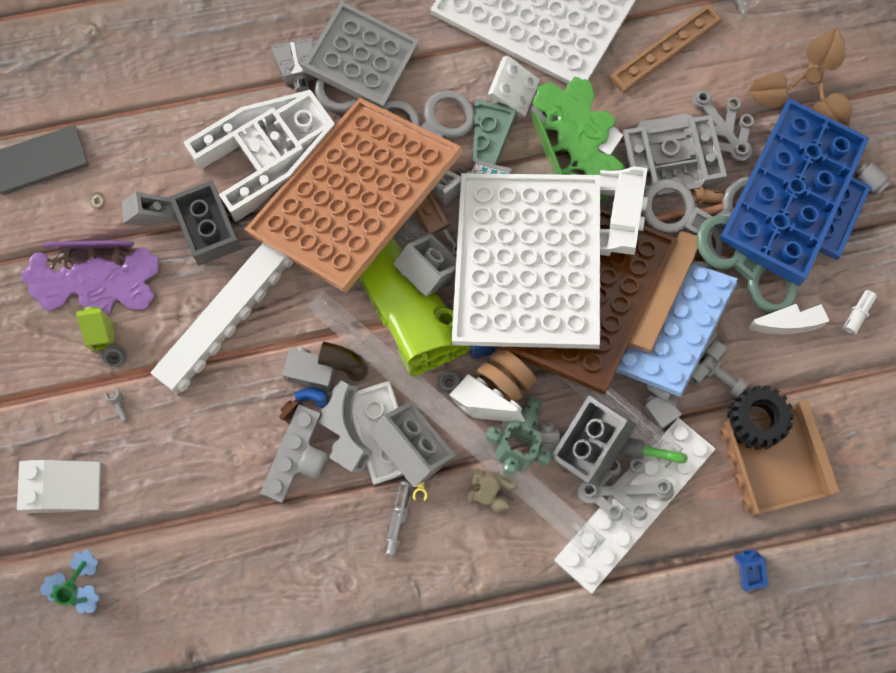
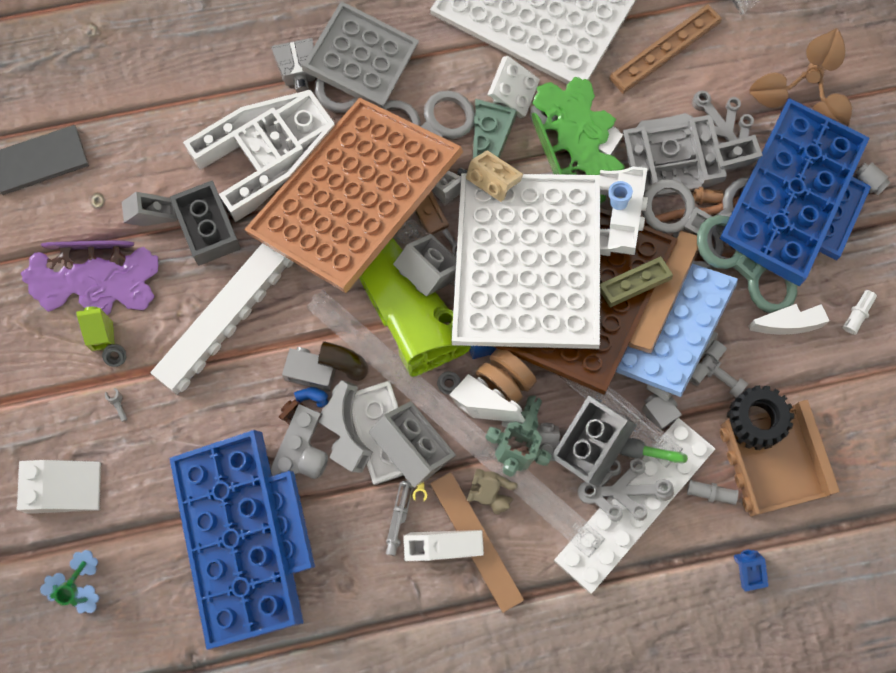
none -> blue slope [169,430,315,650]
none -> white slope [404,530,484,561]
none -> medium nougat tile [430,472,524,613]
none -> tan bracket [466,150,523,202]
none -> olive plate [600,257,673,307]
none -> light blue piece [608,181,633,210]
none -> light grey pin [687,480,739,505]
none -> light grey slope [712,135,763,170]

